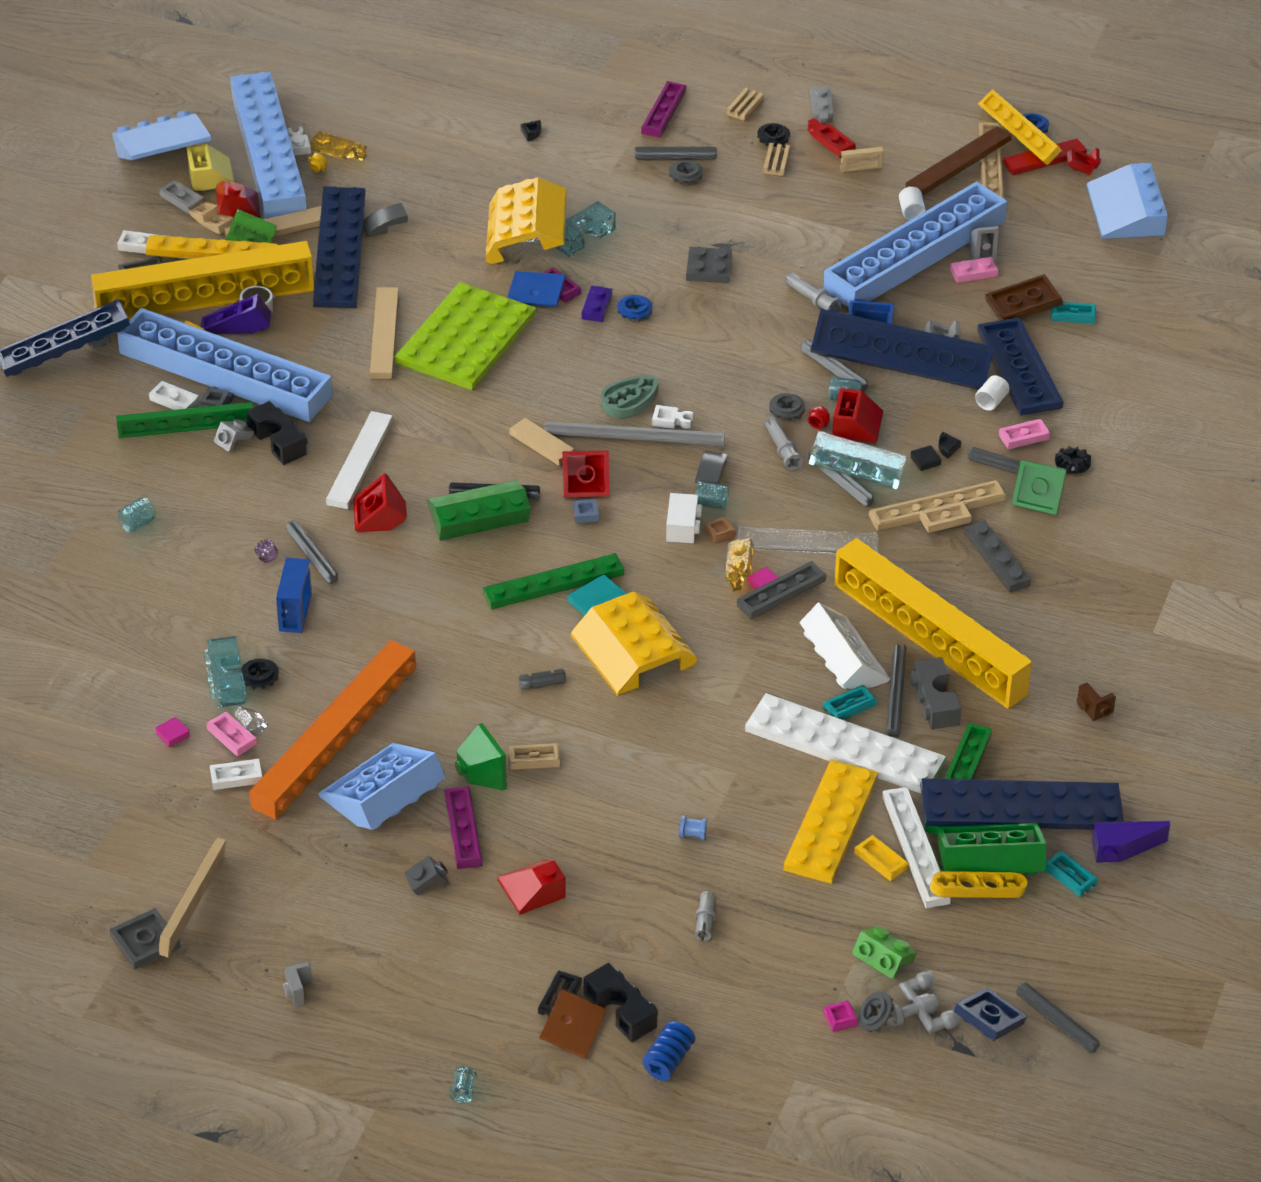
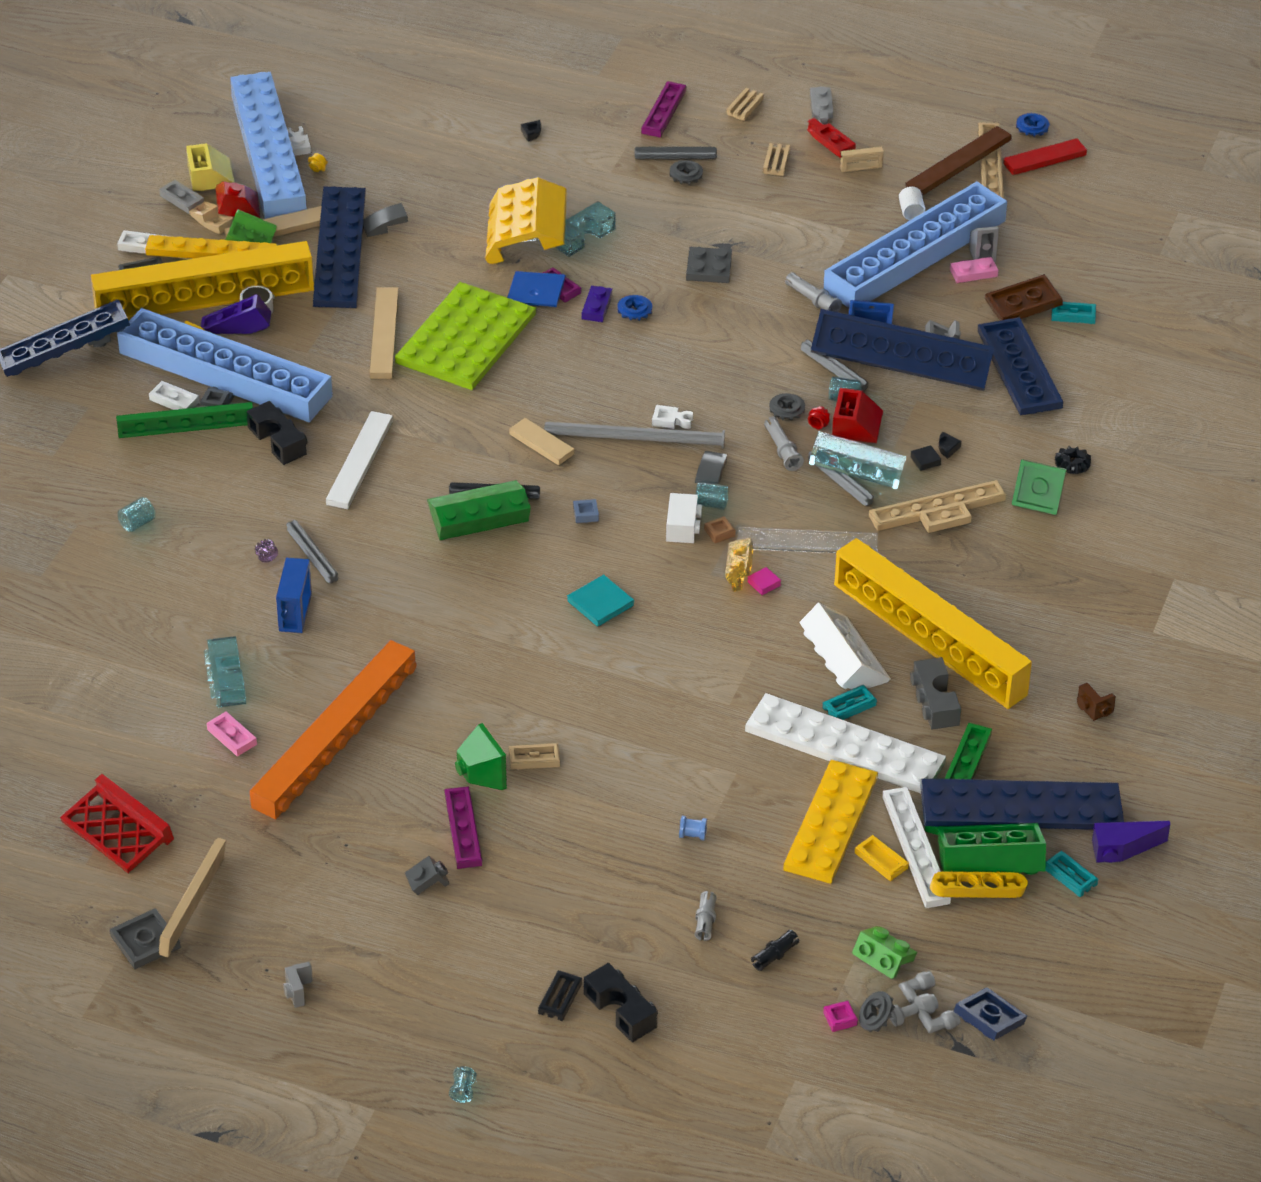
light blue slope [112,110,212,160] -> none
dark pink tile [155,717,190,748] -> none
white plate [210,759,262,790] -> none
light grey bracket [214,419,254,451] -> none
clear plate [234,706,268,732] -> none
black gear [240,658,279,690] -> none
clear yellow hinge [309,131,367,161] -> none
light blue slope [318,743,446,830] -> none
red slope [353,473,407,532] -> none
green plate [483,553,624,610] -> none
red slope [497,860,566,915] -> none
dark grey axle [518,669,566,689] -> none
dark orange piece [539,989,607,1059] -> none
red slope [562,450,610,498] -> none
yellow slope [571,591,698,696] -> none
sand green piece [601,376,659,419] -> none
blue piece [643,1022,695,1082] -> none
dark grey plate [737,561,826,619] -> none
black gear [757,123,790,147] -> none
dark grey axle [886,644,907,737] -> none
dark grey plate [964,521,1031,593] -> none
dark grey axle [968,447,1021,474] -> none
white piece [975,375,1009,411] -> none
yellow plate [978,89,1062,165] -> none
bright pink plate [999,419,1050,450] -> none
dark grey axle [1016,983,1100,1053] -> none
red bracket [1067,147,1101,175] -> none
light blue slope [1087,163,1168,239] -> none
none -> red fence [60,774,174,874]
none -> black pin [751,930,799,971]

